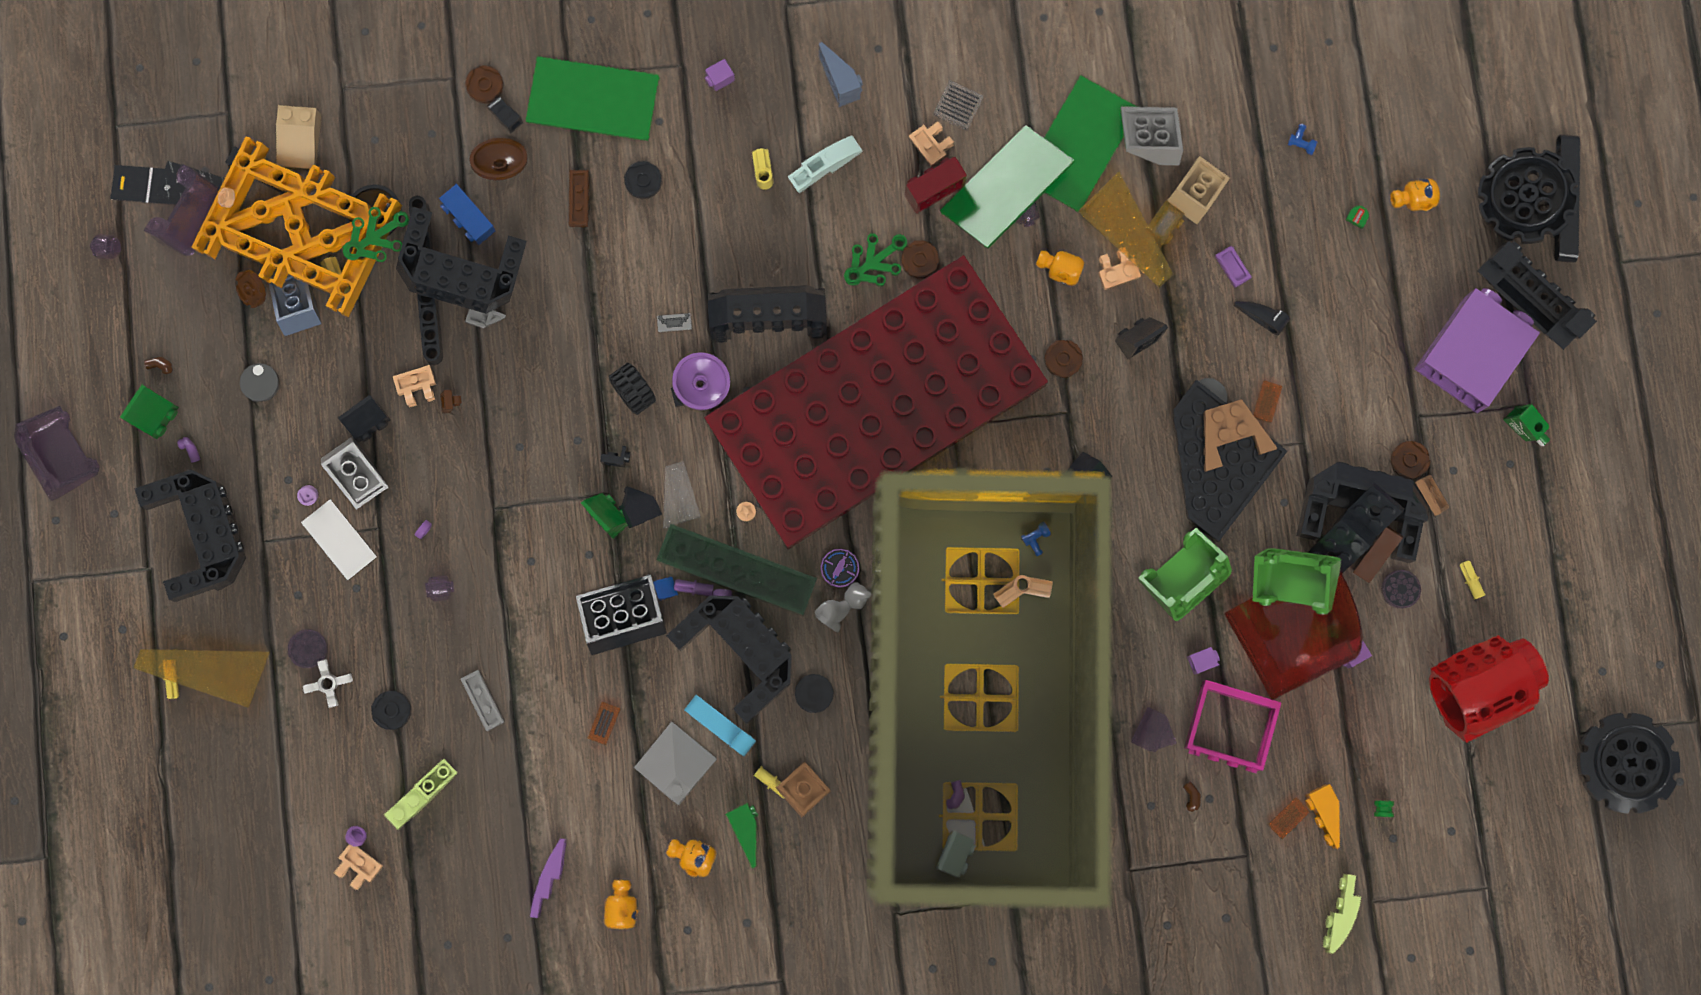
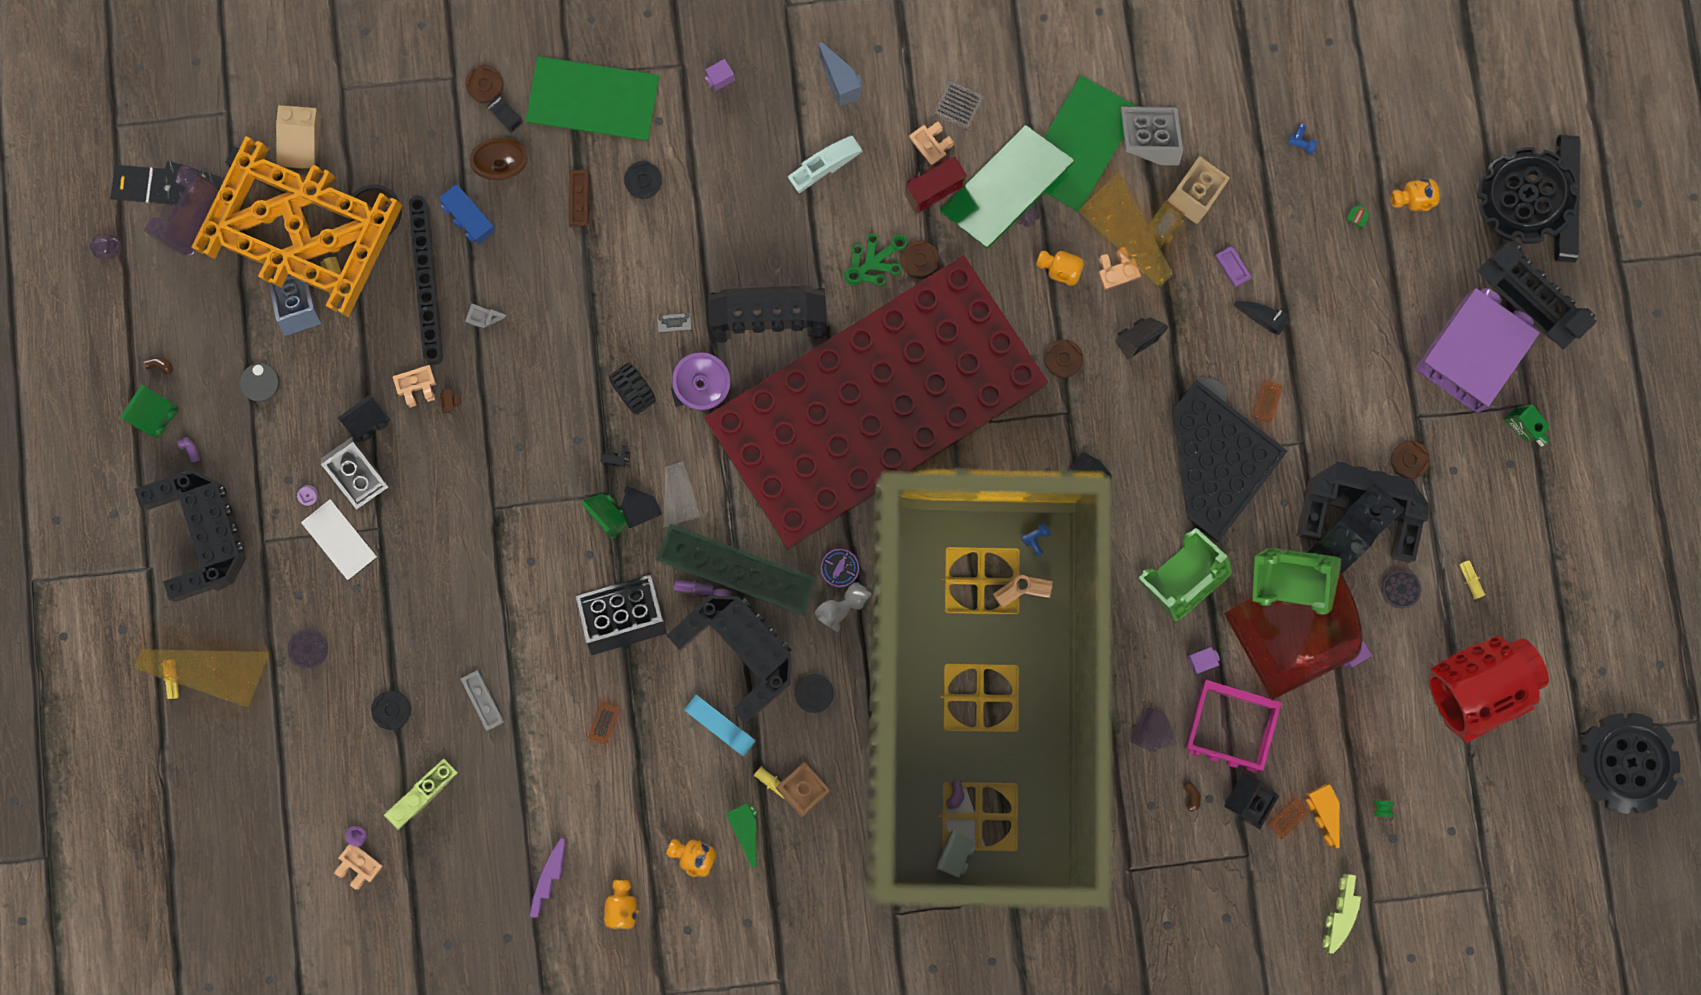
clear purple windscreen [14,406,100,501] -> none
light nougat tile [218,188,235,208] -> none
reddish brown tile [236,269,266,308] -> none
white pin [303,659,353,708] -> none
green plant [343,207,409,262] -> none
black wedge [396,207,527,314] -> none
medium lavender tile [415,520,432,539] -> none
clear purple head [425,575,454,602] -> none
light grey slope [634,722,717,805] -> none
blue slope [653,577,678,601] -> none
light nougat tile [736,502,756,522] -> none
light yellow piece [752,148,773,190] -> none
medium nougat wing [1204,399,1277,472] -> none
reddish brown tile [1353,526,1403,583] -> none
medium nougat tile [1415,474,1450,516] -> none
none -> black slope [1224,773,1279,830]

